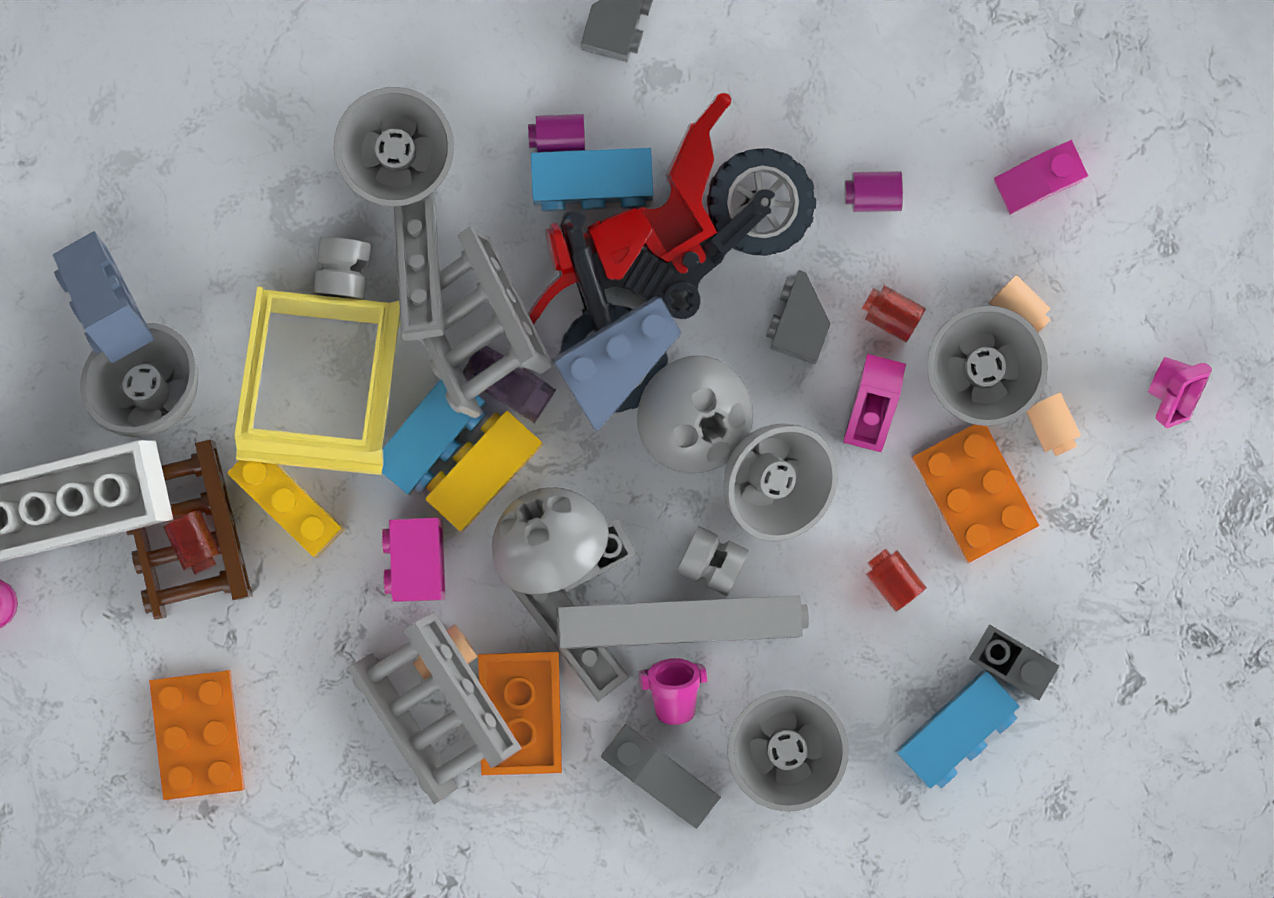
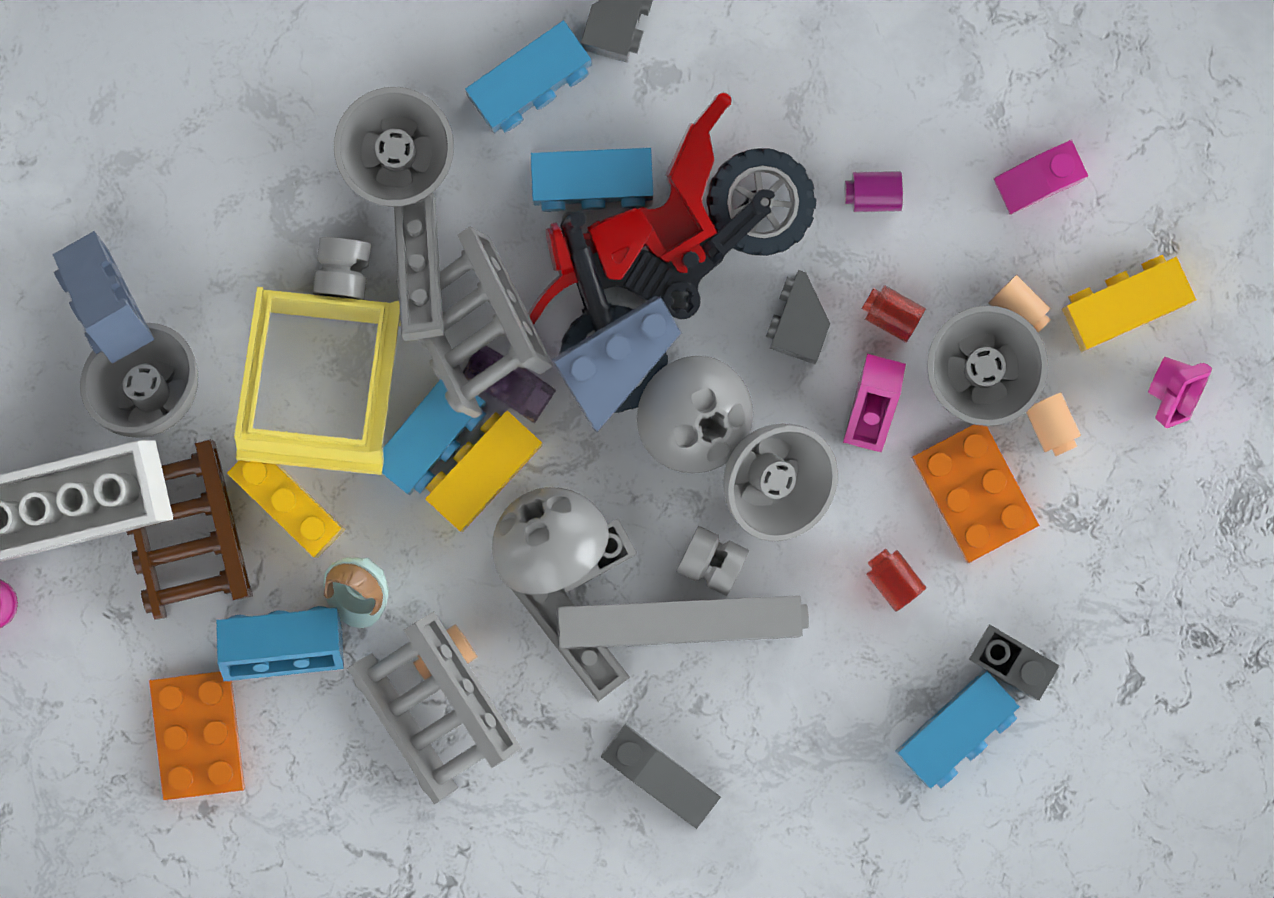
clear red brick [163,510,220,575] -> none
dark pink brick [382,518,446,602] -> none
orange plate [478,652,562,776] -> none
magenta brick [528,114,585,153] -> none
dark pink piece [638,658,707,725] -> none
light grey piece [728,690,849,812] -> none
none -> dark azure brick [216,606,344,681]
none -> light aqua piece [324,557,389,628]
none -> dark azure brick [465,20,592,133]
none -> yellow brick [1062,254,1196,352]

